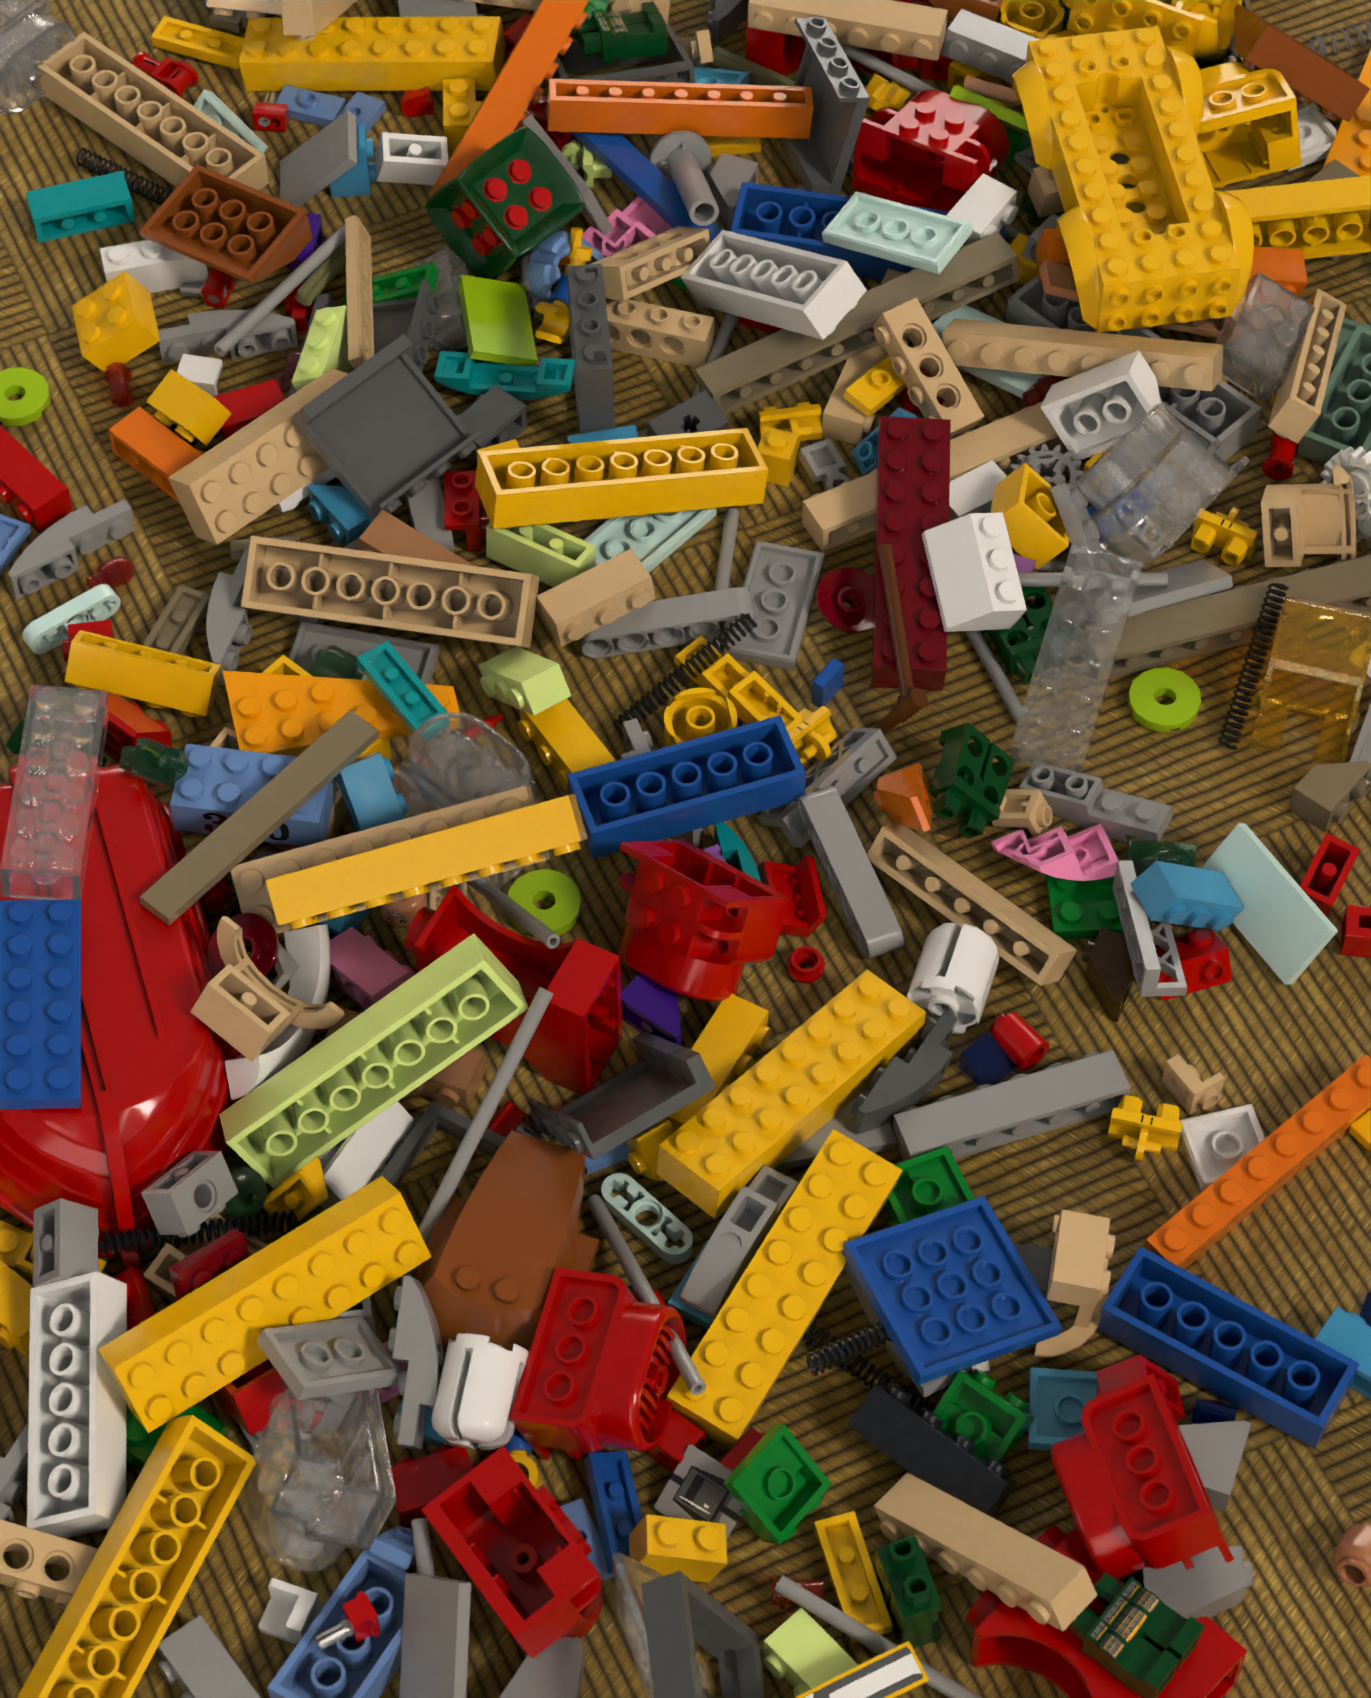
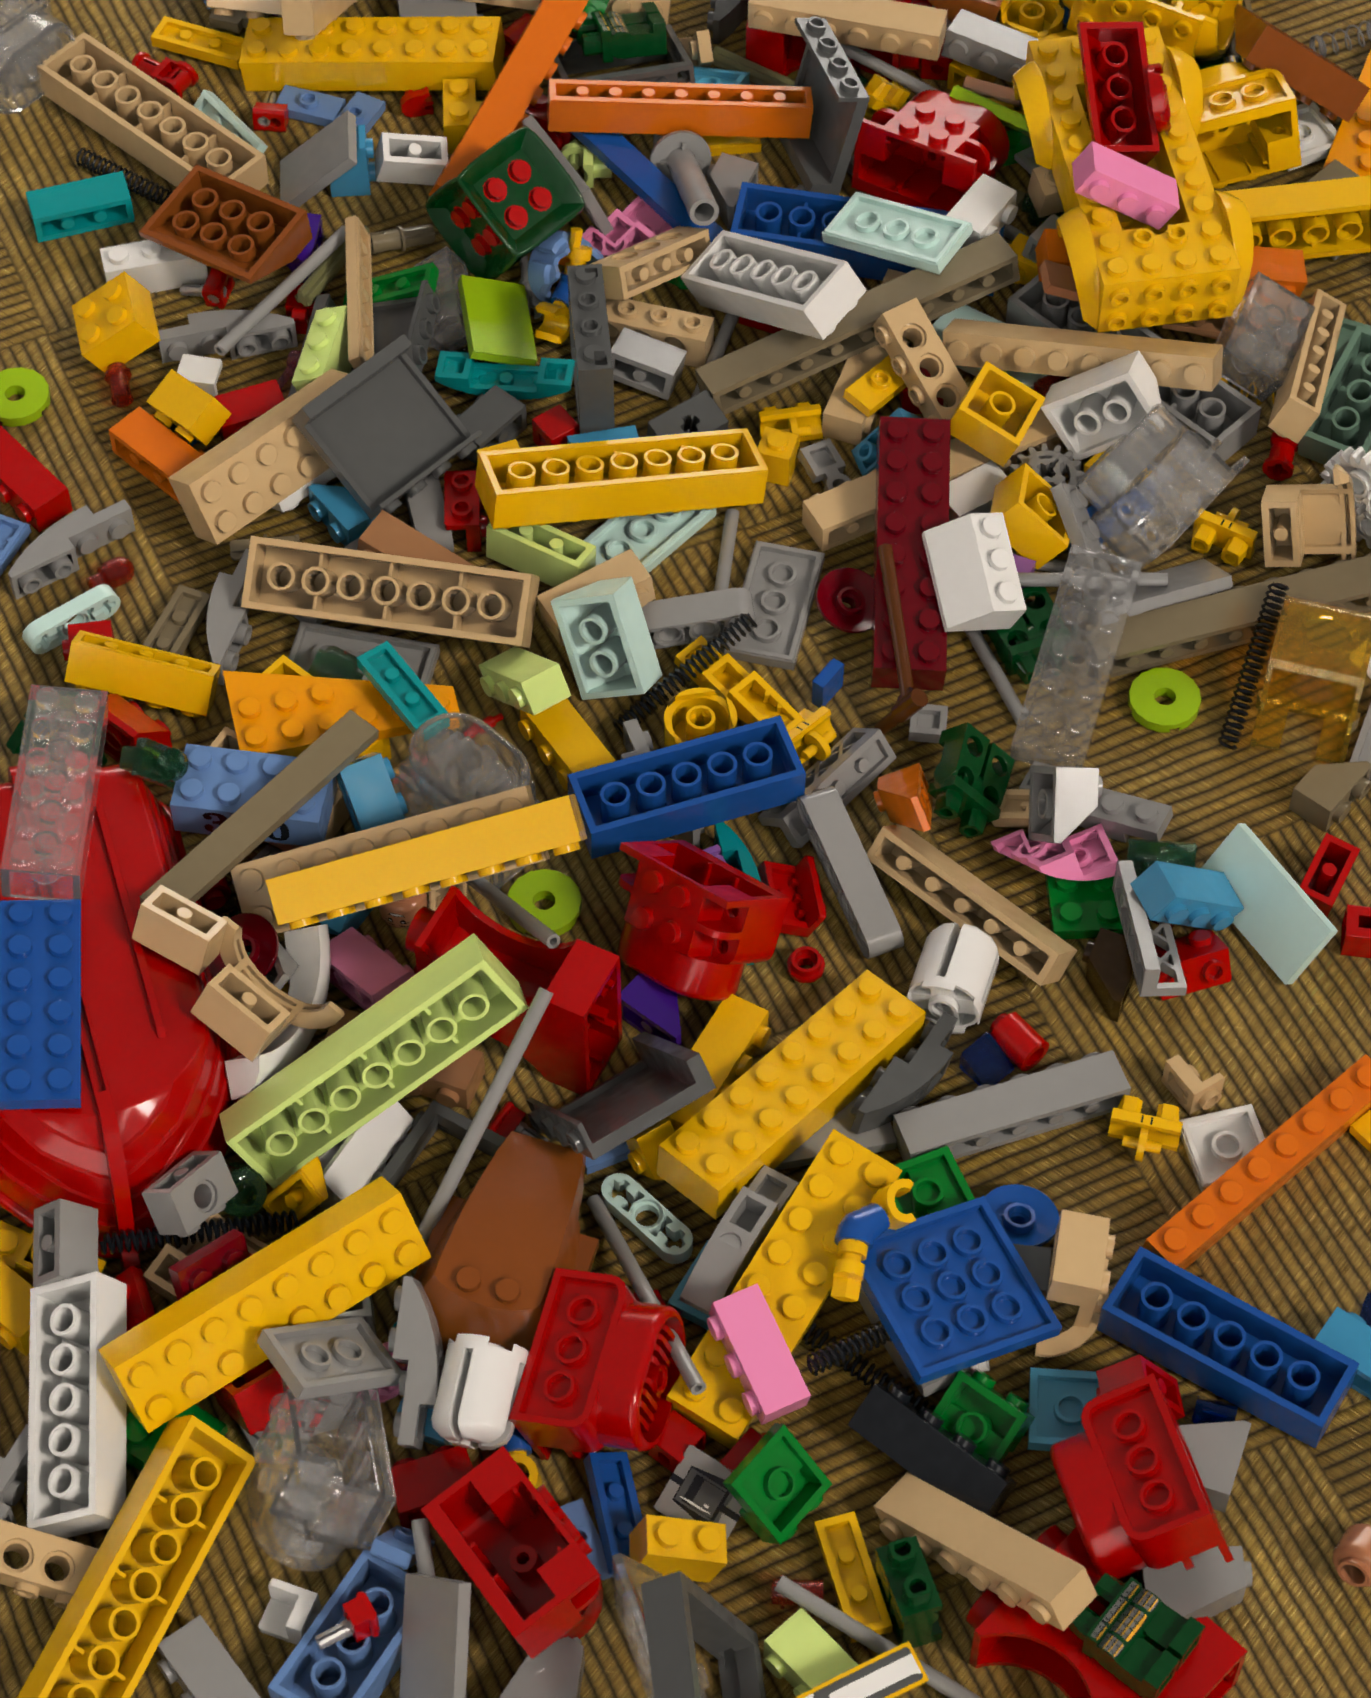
none -> tan brick [131,884,228,976]
none -> dark tan axle [369,224,435,254]
none -> red piece [532,404,580,446]
none -> light aqua slope [550,576,663,700]
none -> light grey brick [611,327,687,400]
none -> bright pink brick [706,1283,811,1425]
none -> yellow piece [831,1178,916,1302]
none -> light grey plate [908,704,948,743]
none -> yellow brick [950,361,1046,467]
none -> blue dish [985,1184,1059,1247]
none -> slope [1028,765,1103,843]
none -> bright pink brick [1072,141,1180,230]
none -> red slope [1077,22,1160,165]
none -> red tile [1147,63,1172,133]

